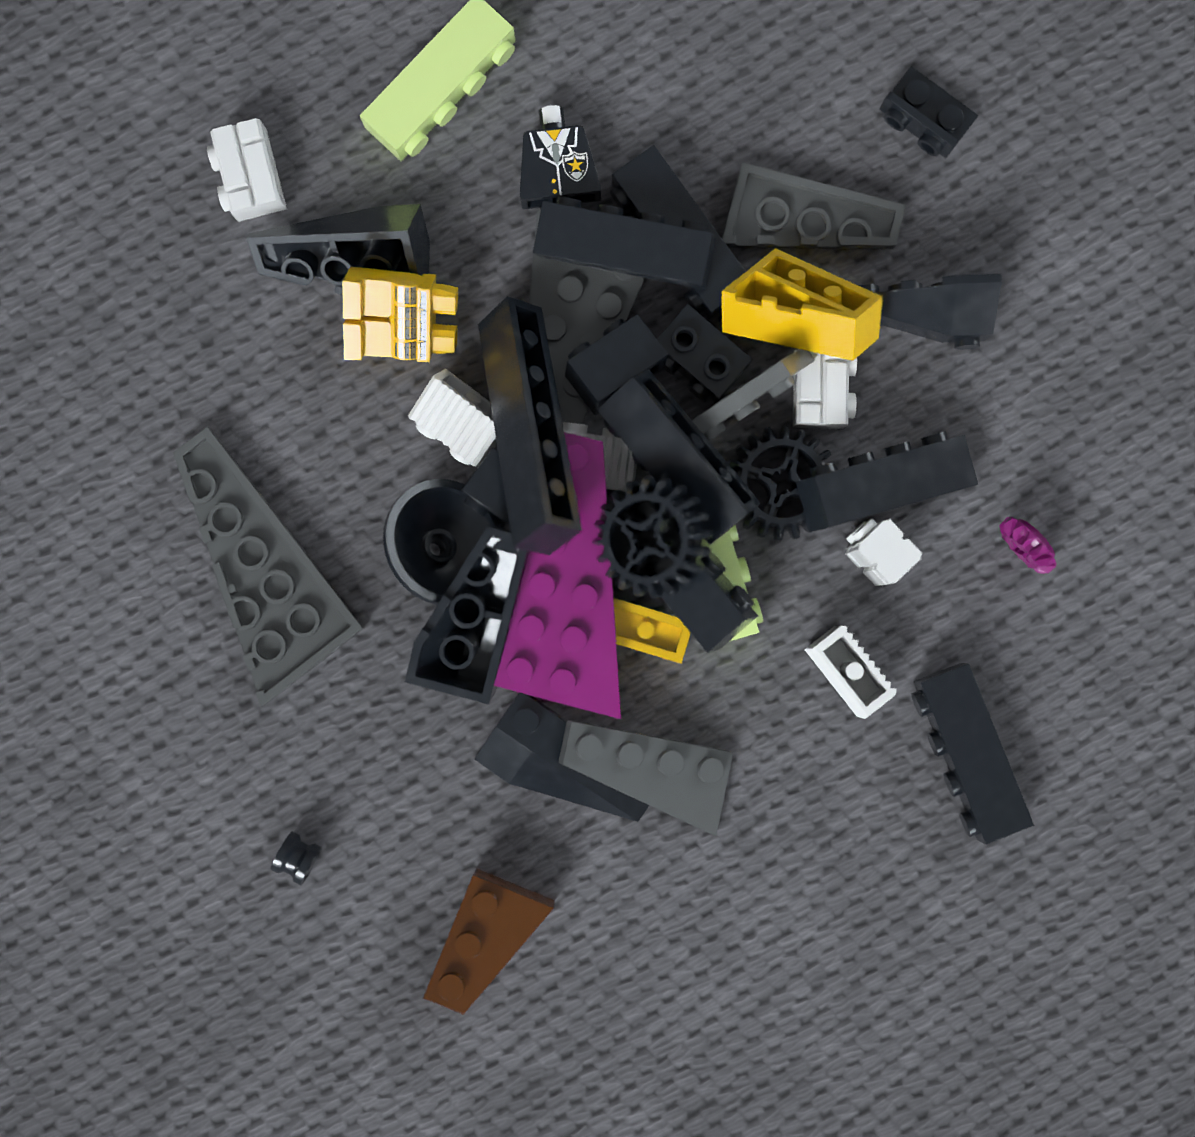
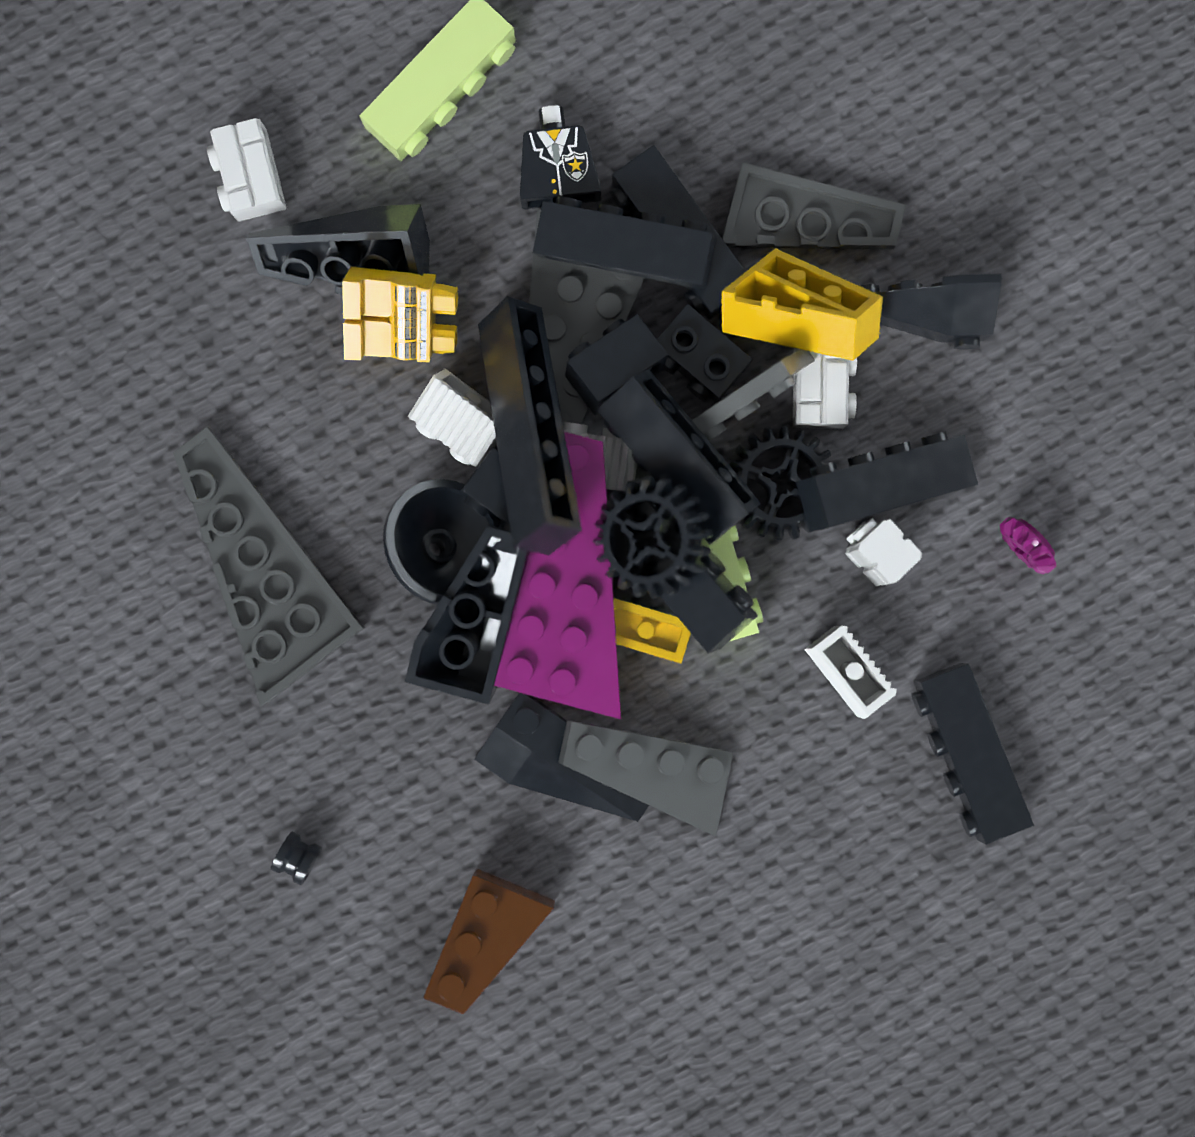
black bracket [879,66,979,159] -> none

